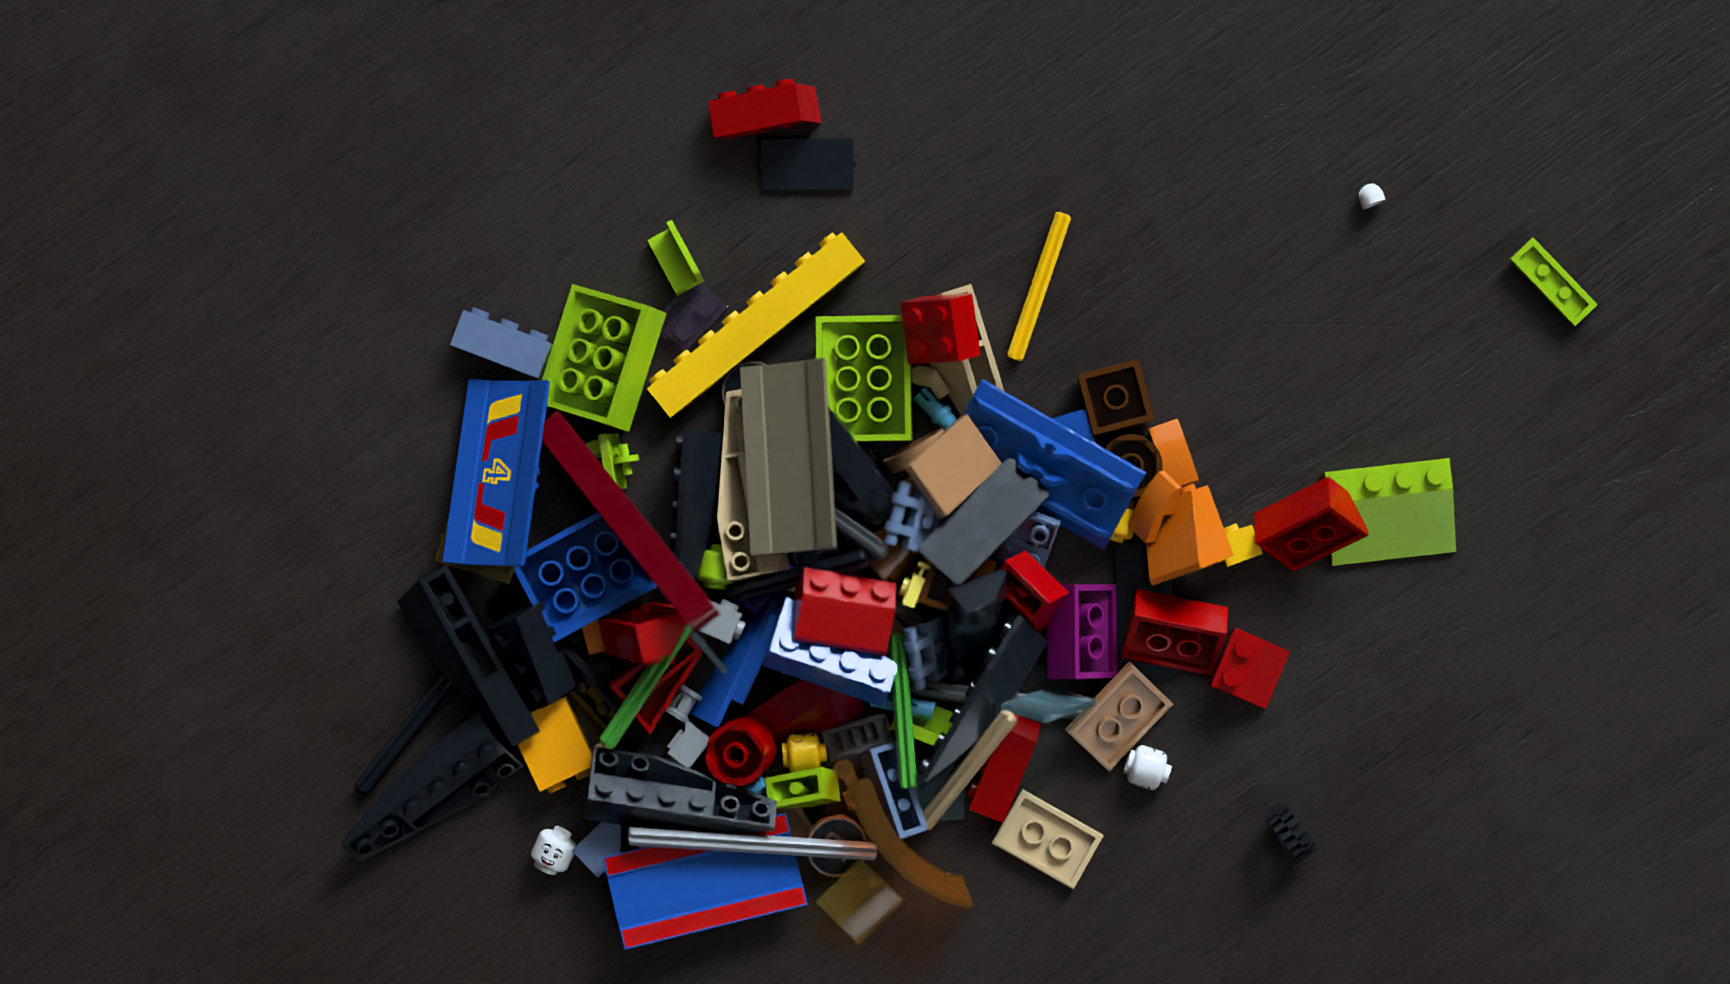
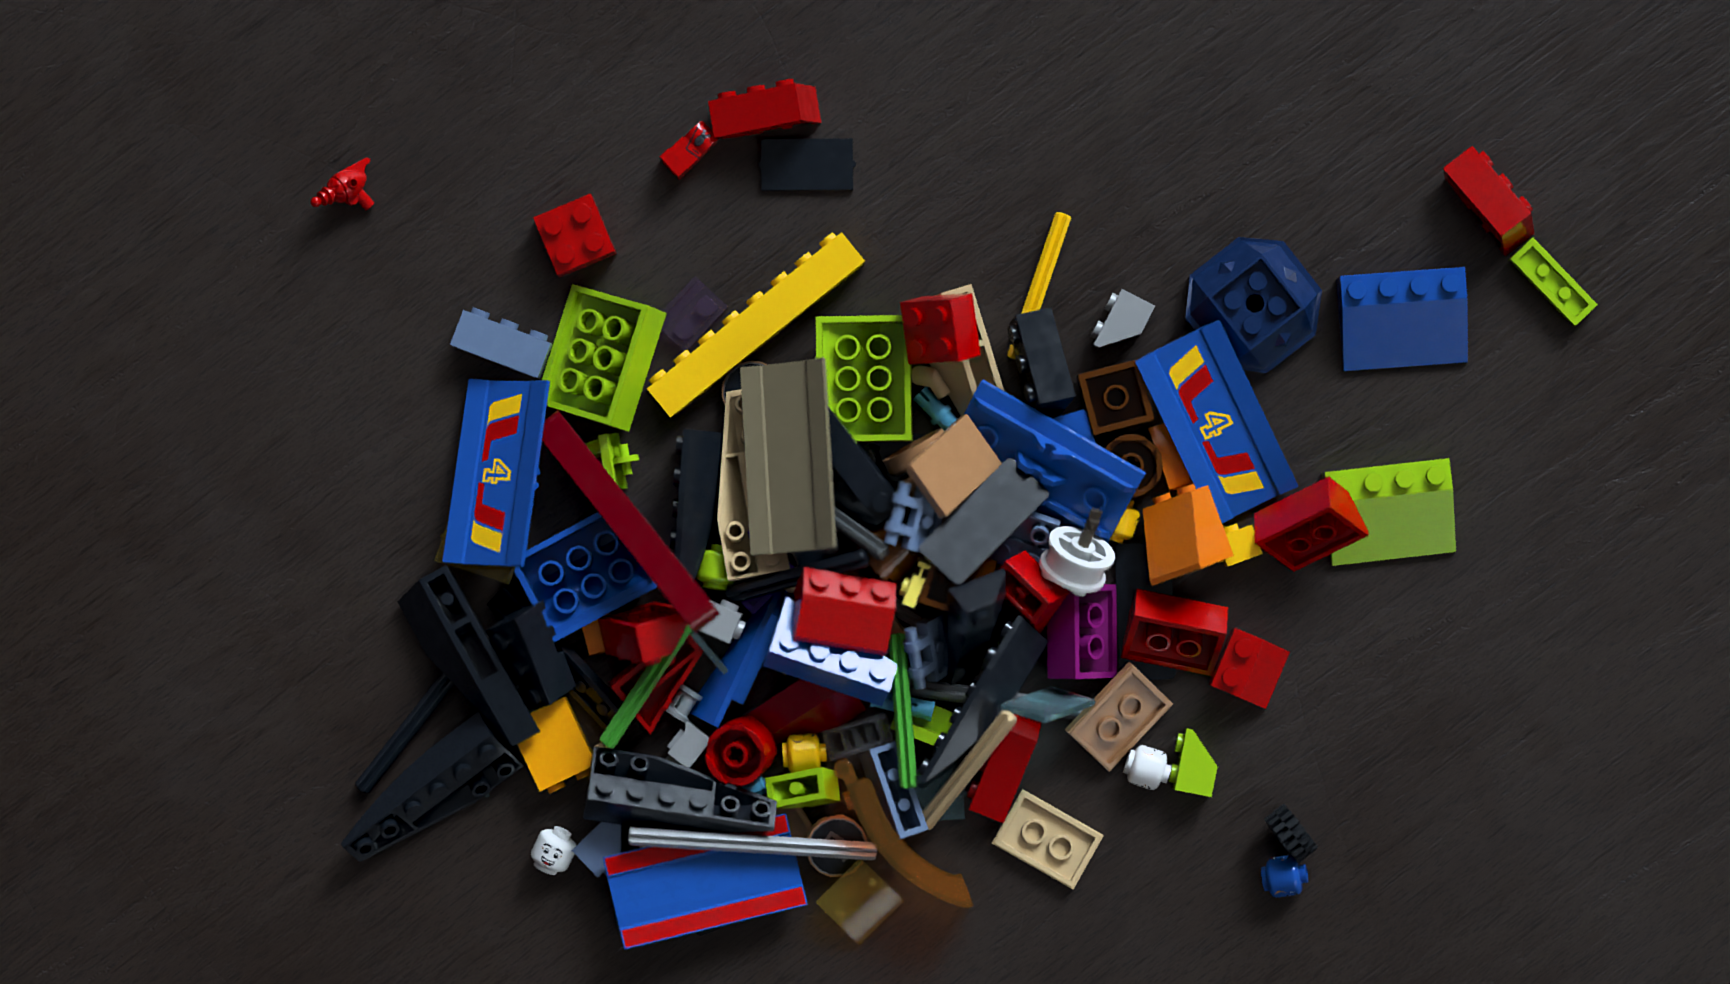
lime panel [647,220,704,296] -> none
orange slope [1128,471,1182,543] -> none
white hinge [1359,184,1386,209] -> none
none -> red piece [311,157,375,211]
none -> red brick [533,193,617,278]
none -> red leg [659,121,719,180]
none -> black wedge [1007,308,1076,416]
none -> white wheel [1039,508,1115,596]
none -> light grey slope [1090,289,1155,349]
none -> blue hinge [1134,320,1299,524]
none -> lime slope [1169,728,1218,797]
none -> dark blue piece [1184,237,1322,374]
none -> blue head [1261,855,1308,898]
none -> blue slope [1336,267,1468,371]
none -> red wedge [1443,146,1535,256]

